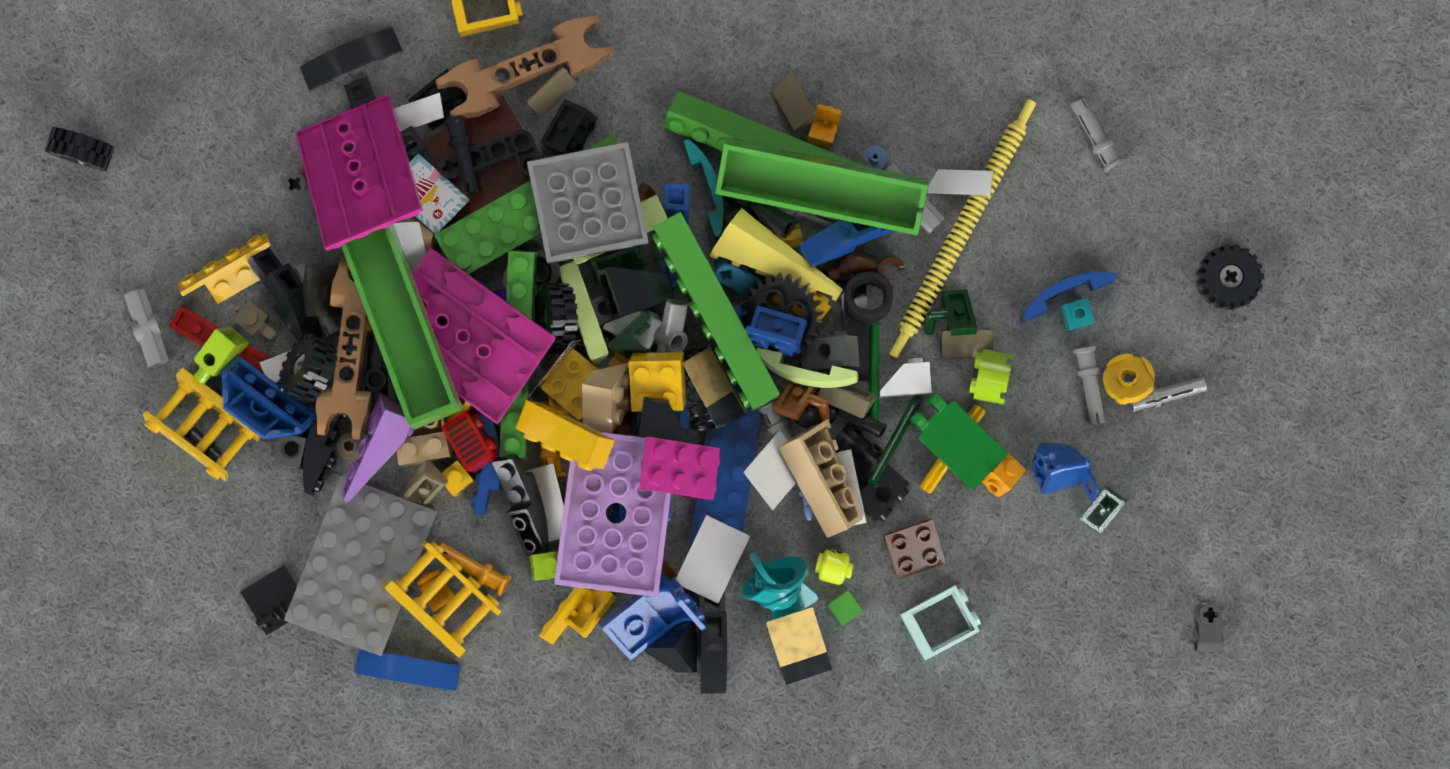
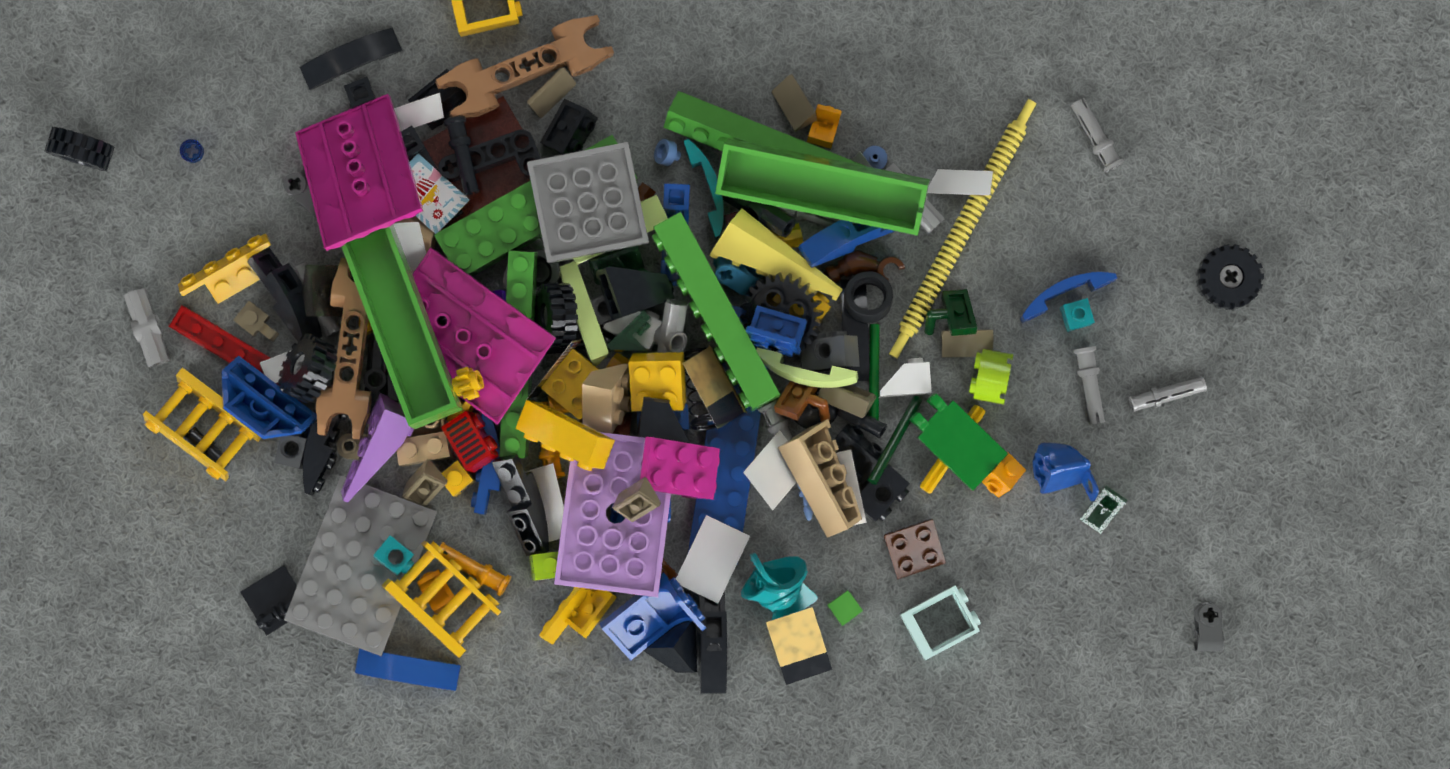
lime torso [193,326,250,384] -> none
neon yellow head [815,548,854,585] -> none
yellow plate [1103,353,1155,405] -> none
none -> clear blue bush [180,139,204,163]
none -> teal brick [373,535,415,577]
none -> yellow gear [452,366,484,400]
none -> dark tan slope [612,477,661,522]
none -> medium blue tile [654,139,681,166]

